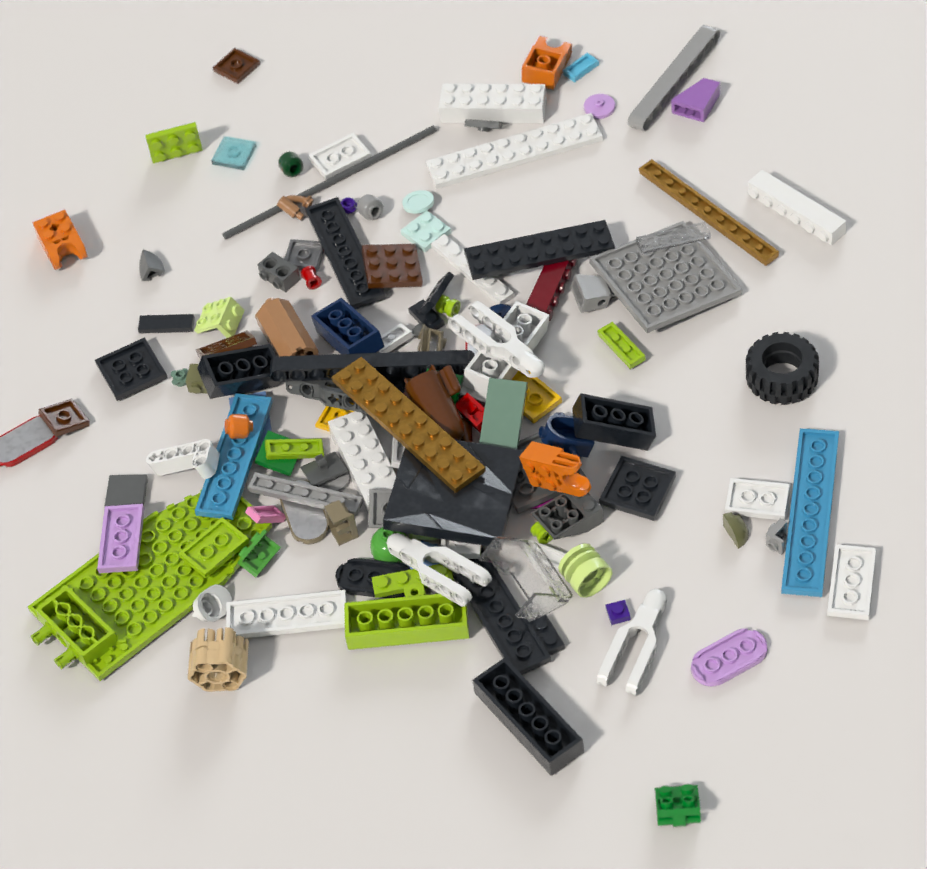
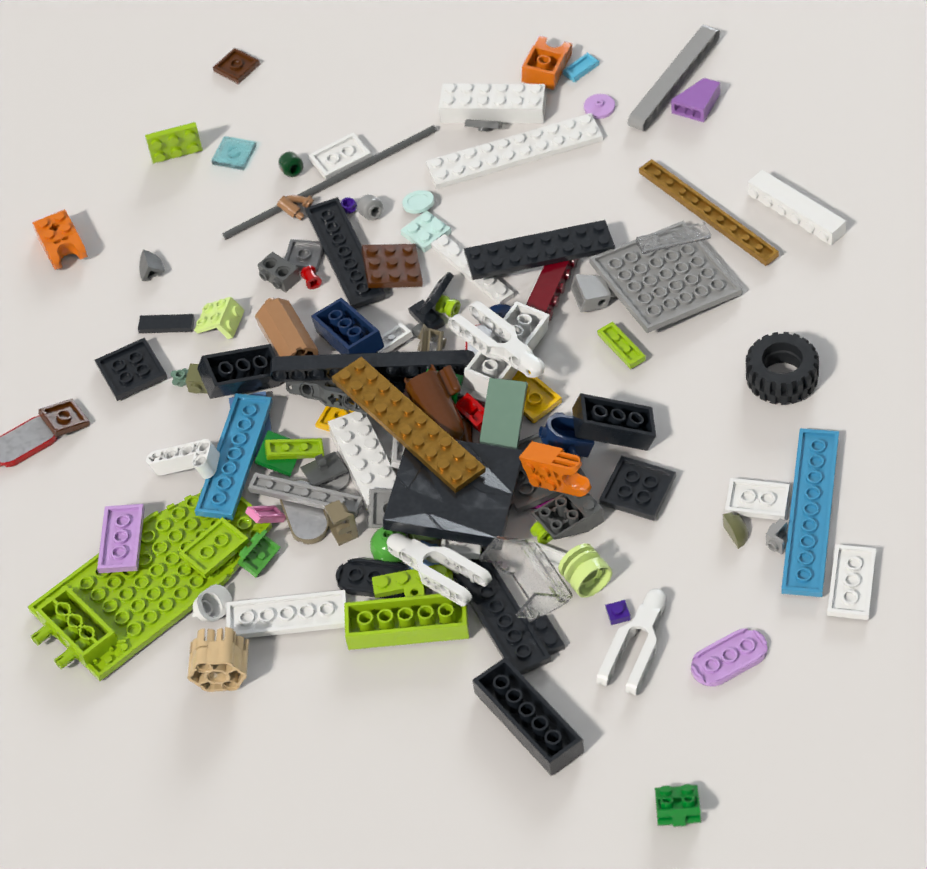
dark grey tile [104,474,148,506] -> none
reddish brown plate [196,331,257,359] -> none
orange head [224,414,253,439] -> none

